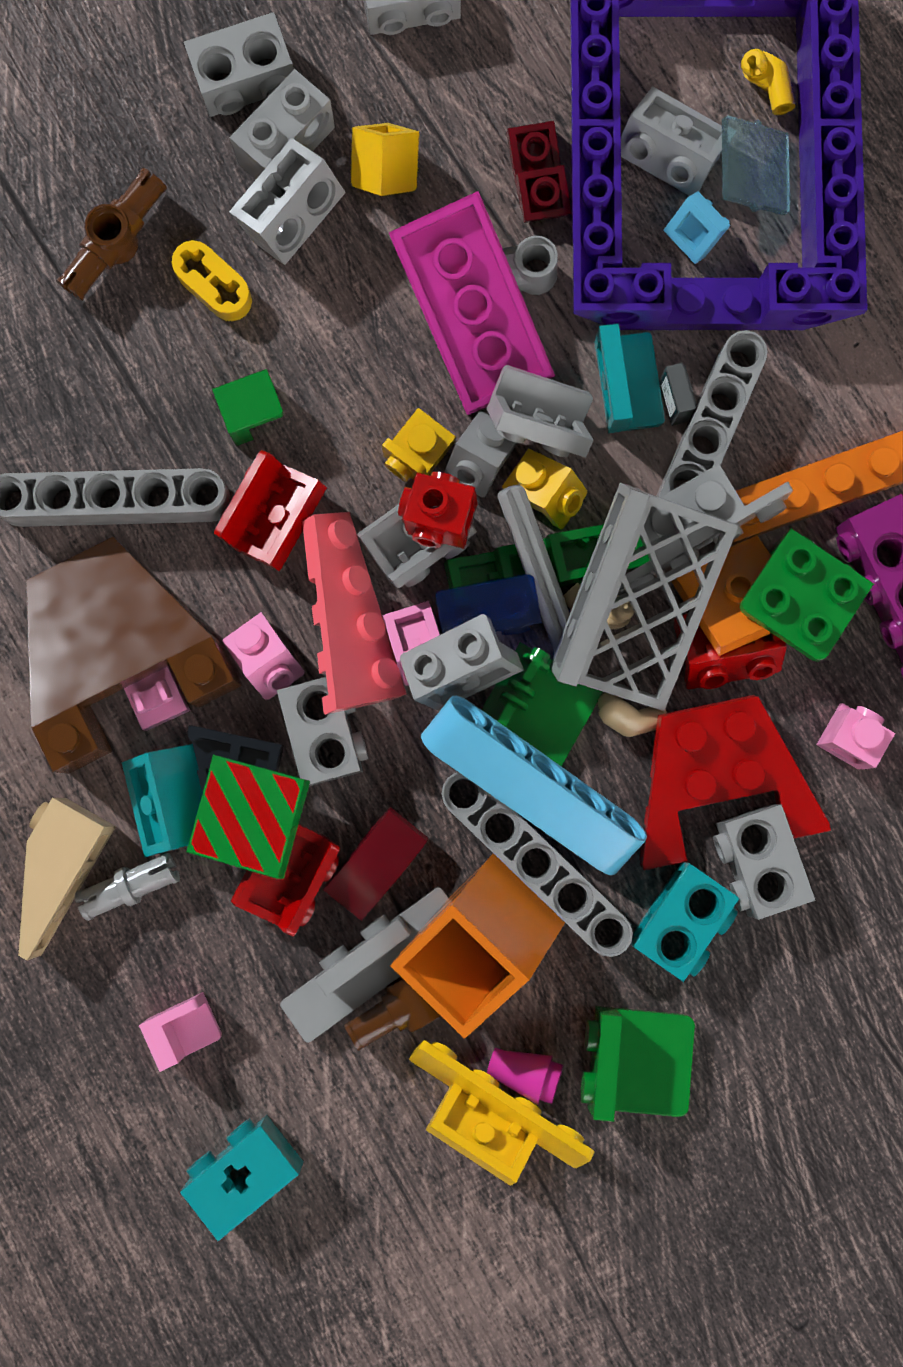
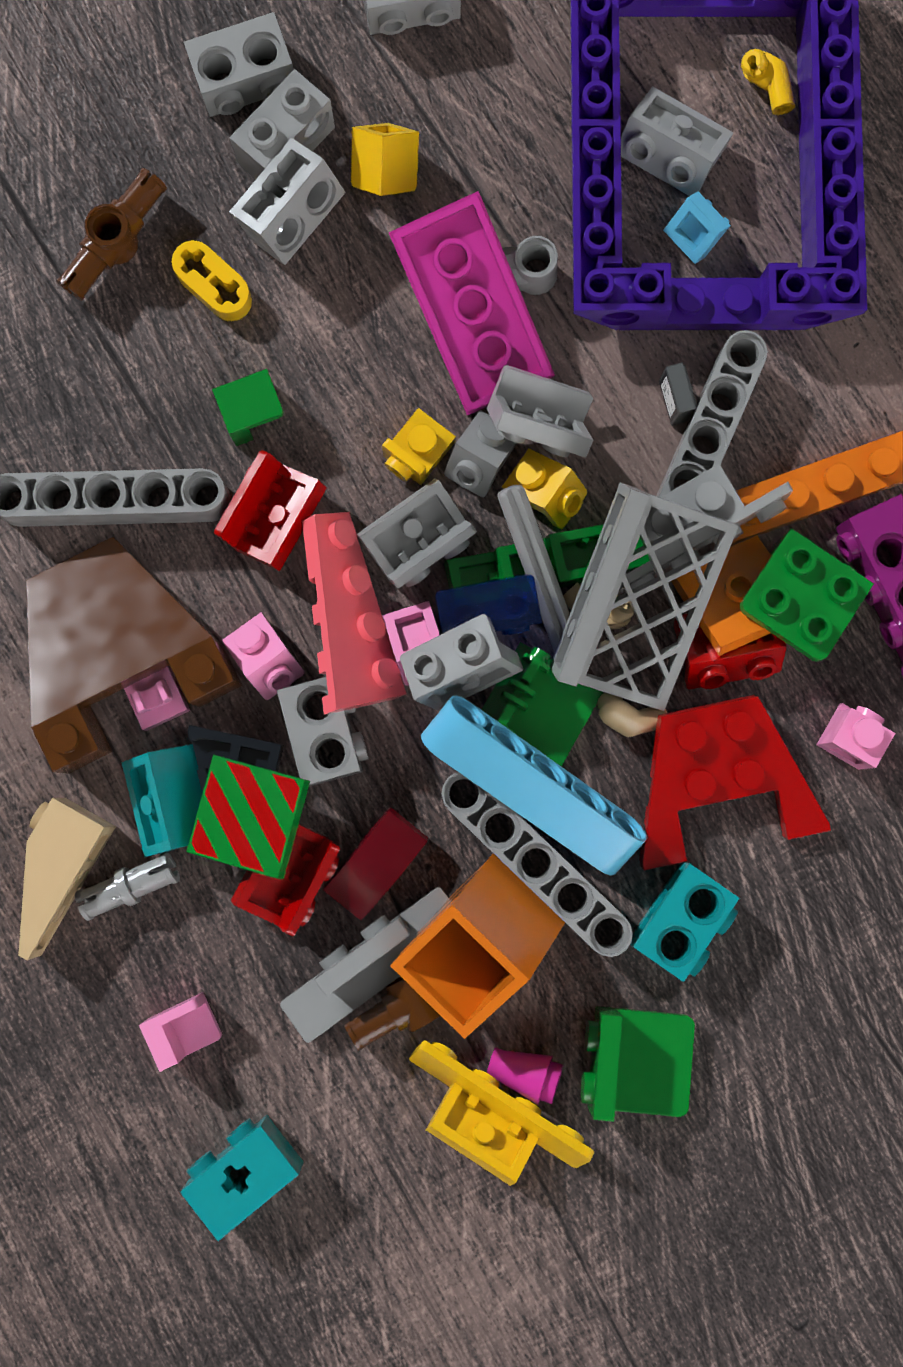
red brick [398,471,478,549] -> none
dark red slope [506,121,572,223] -> none
teal panel [594,324,665,434] -> none
light grey brick [713,804,816,920] -> none
clear light blue piece [722,115,790,215] -> none

